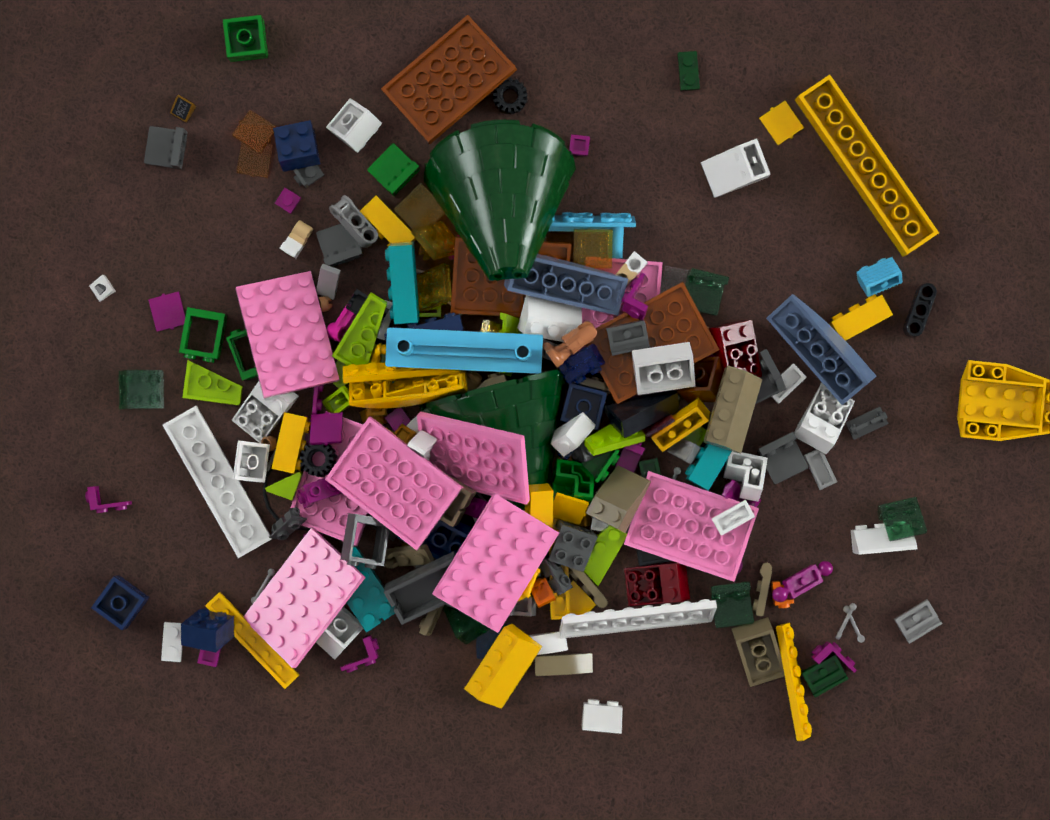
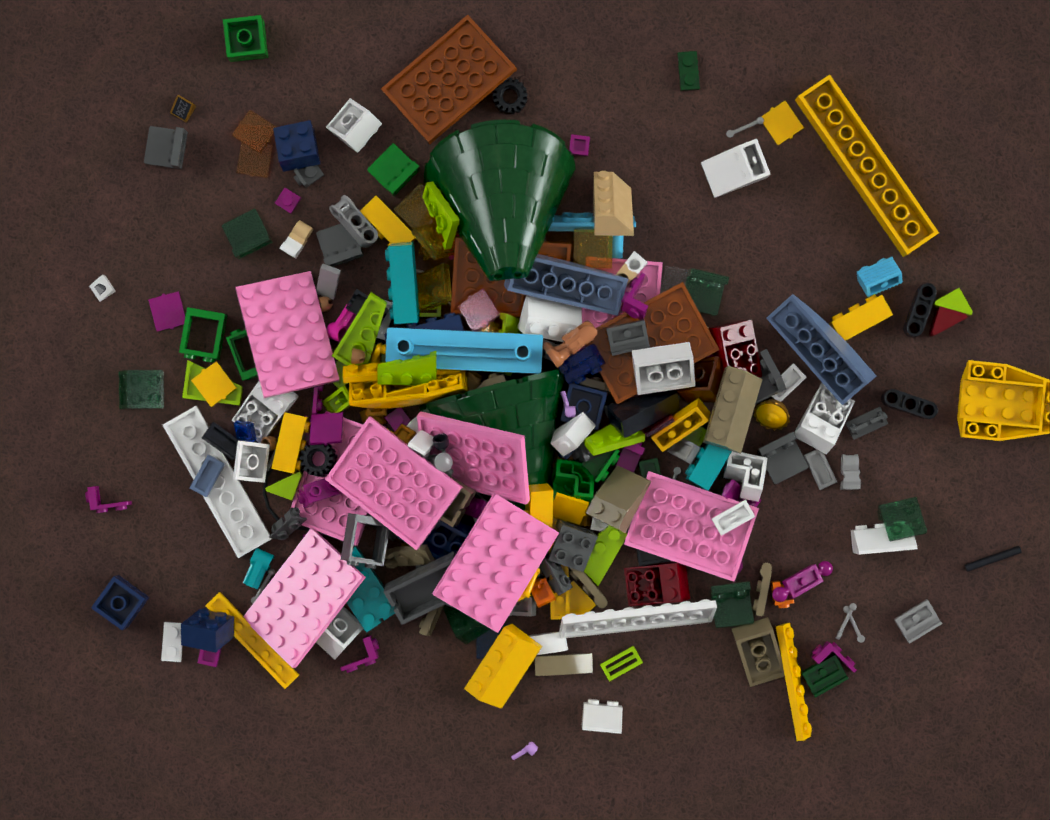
none -> sand blue tile [190,454,226,497]
none -> yellow piece [191,361,237,407]
none -> black tile [202,422,240,460]
none -> clear green bracket [222,209,273,259]
none -> clear blue tile [234,420,257,442]
none -> teal piece [243,548,274,589]
none -> medium nougat hinge [351,348,366,364]
none -> lime wing [377,351,437,386]
none -> lime wing [423,181,459,250]
none -> light grey pin [428,453,453,472]
none -> black hinge [432,434,453,476]
none -> clear pink piece [458,288,500,332]
none -> lavender hand [511,742,538,760]
none -> lavender hand [560,391,576,417]
none -> tan slope [593,171,634,236]
none -> lime tile [600,646,643,682]
none -> light grey hinge [726,117,764,138]
none -> yellow piece [754,399,790,431]
none -> light grey leg [840,454,861,490]
none -> black beam [881,389,938,419]
none -> dark red slope [929,306,968,337]
none -> lime slope [932,288,973,316]
none -> black bar [964,546,1022,572]

